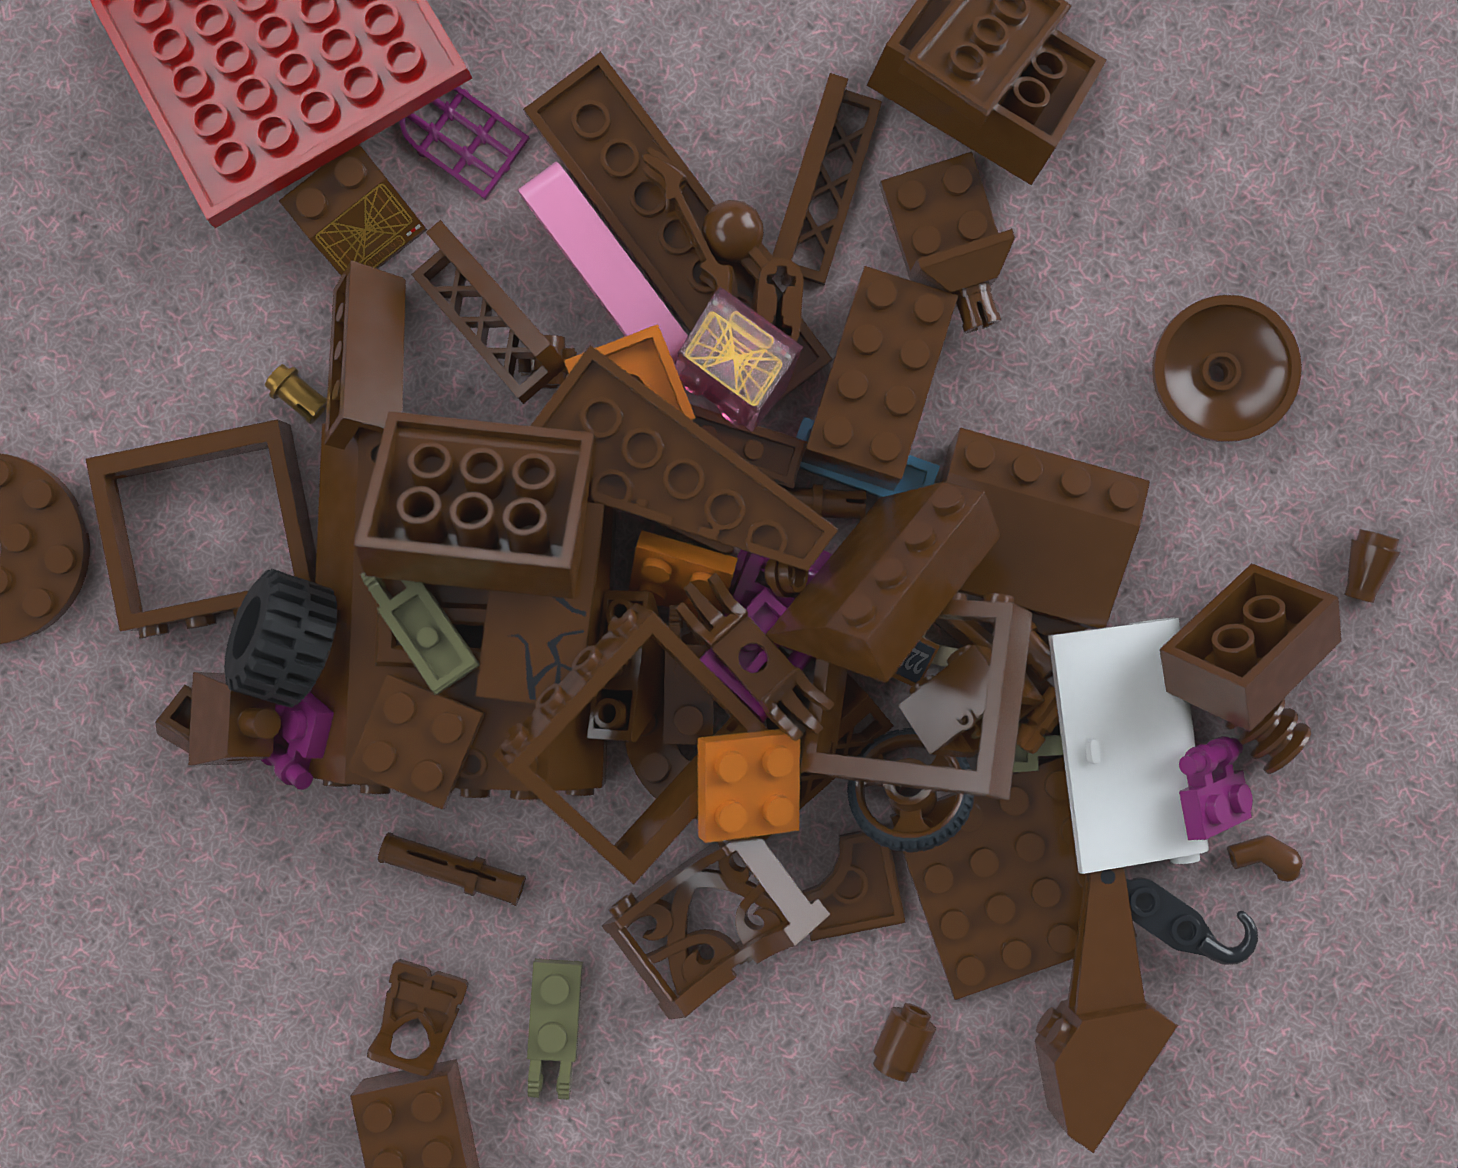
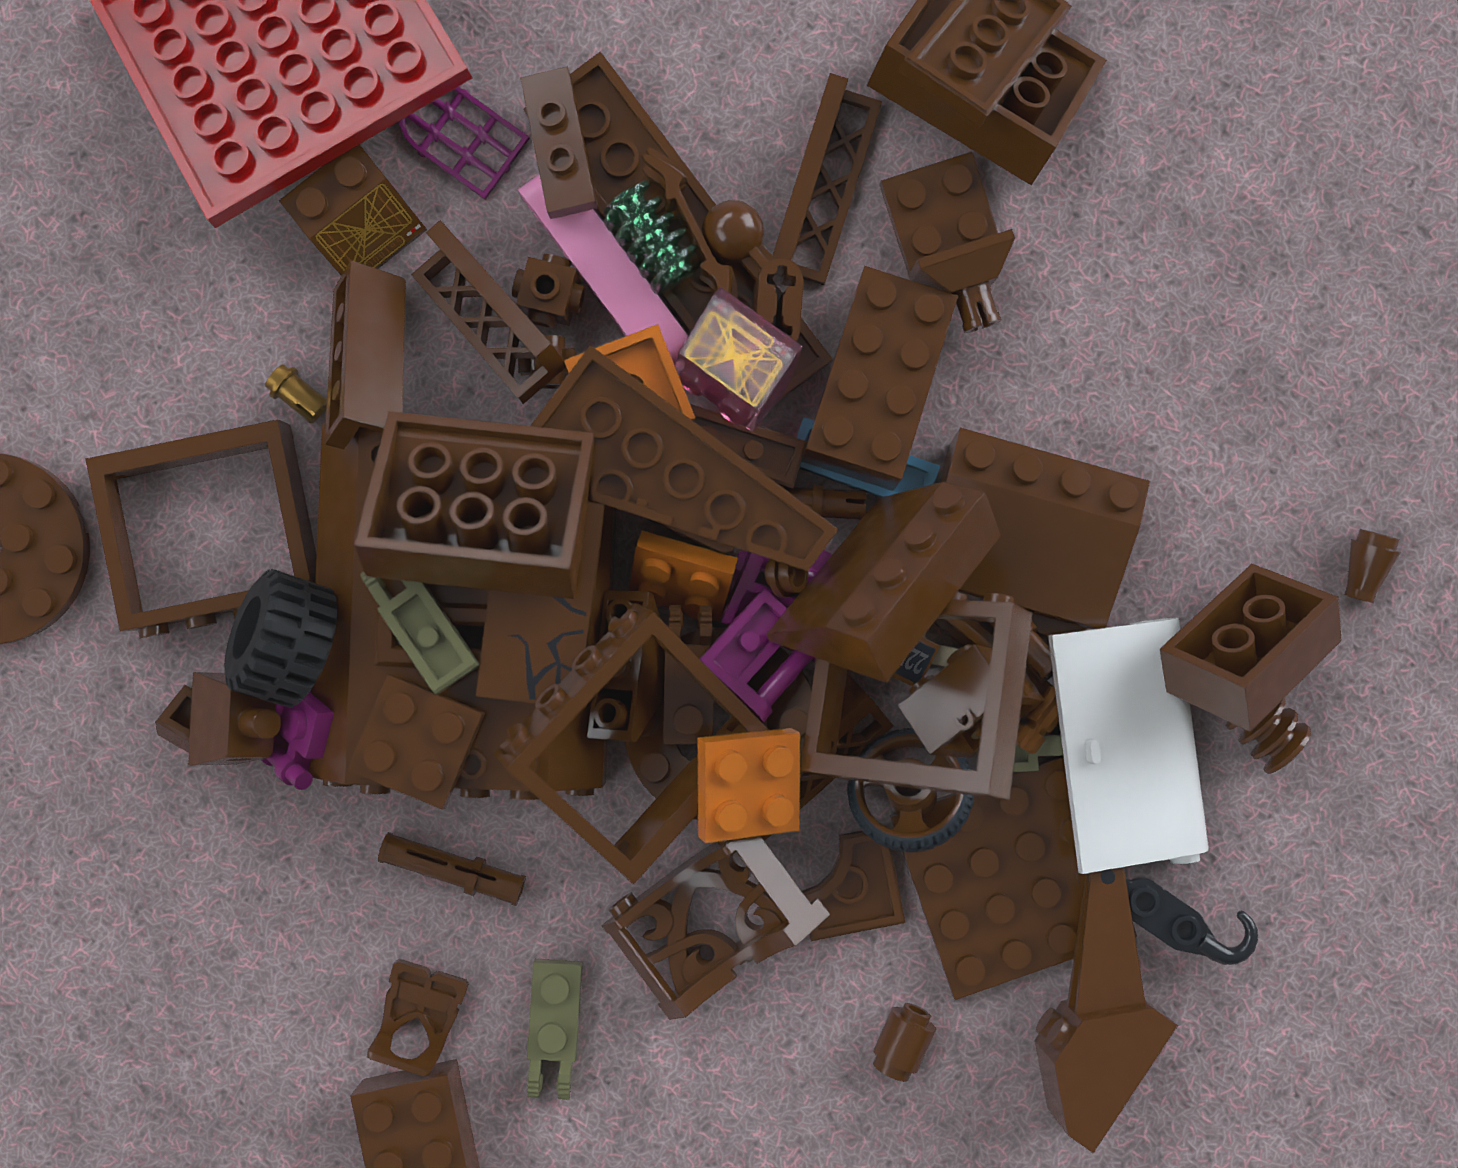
reddish brown piece [675,572,835,741] -> none
reddish brown dish [1152,295,1302,442] -> none
magenta plate [1179,736,1253,840] -> none
reddish brown arm [1227,835,1303,882] -> none
none -> reddish brown brick [512,254,586,329]
none -> reddish brown plate [520,66,598,219]
none -> clear green piece [604,180,702,294]

